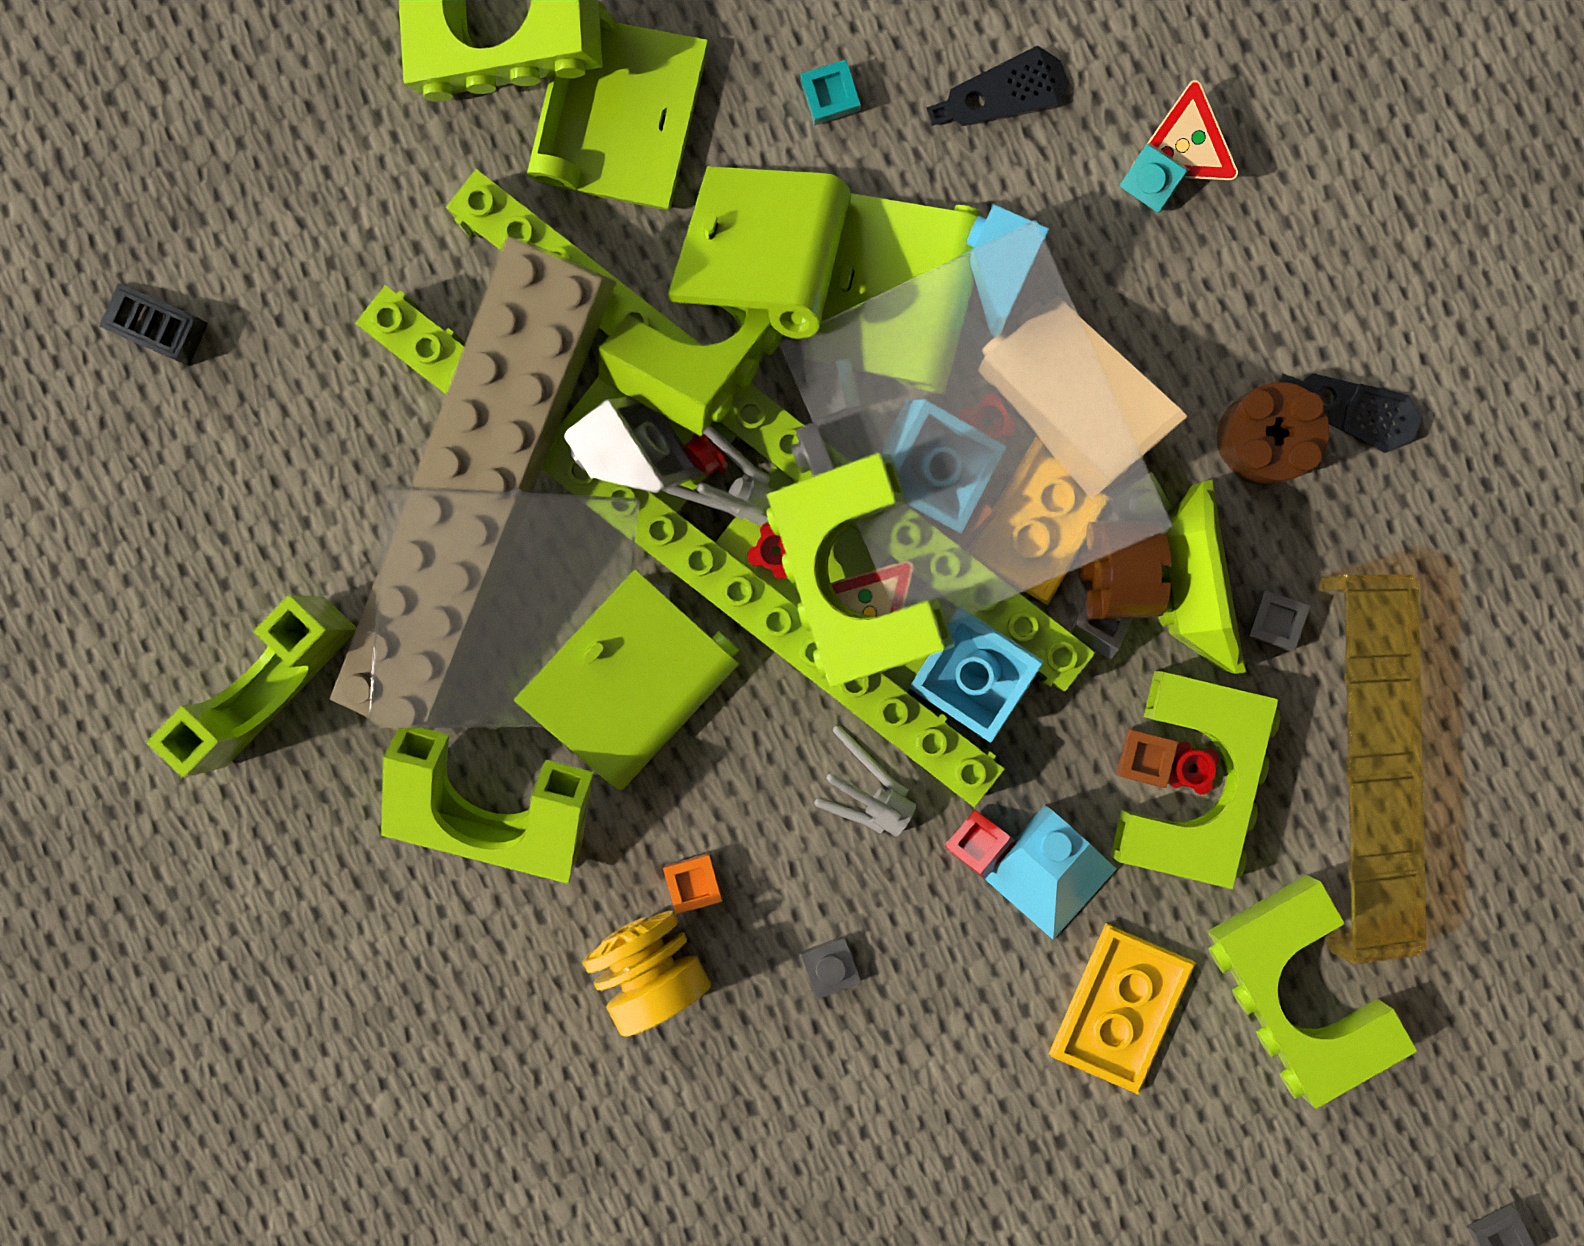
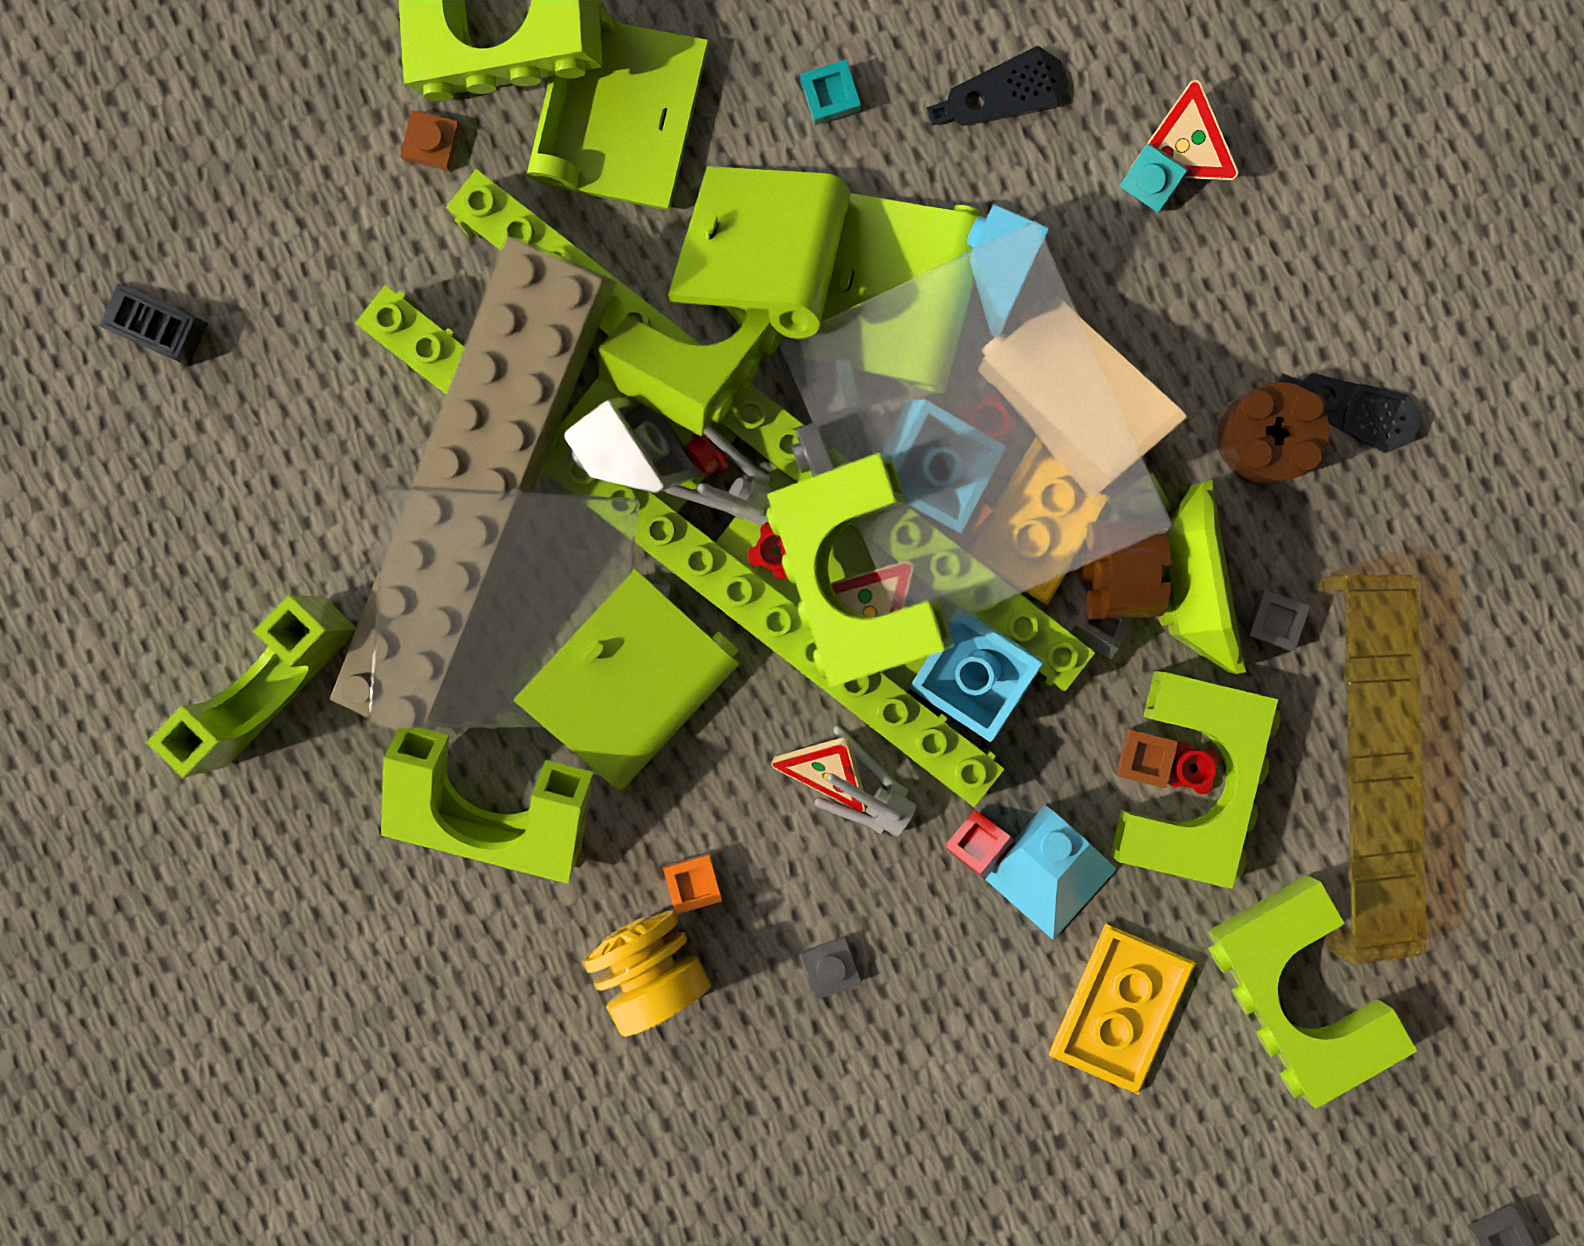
none -> dark orange plate [400,109,461,172]
none -> piece [771,738,867,812]

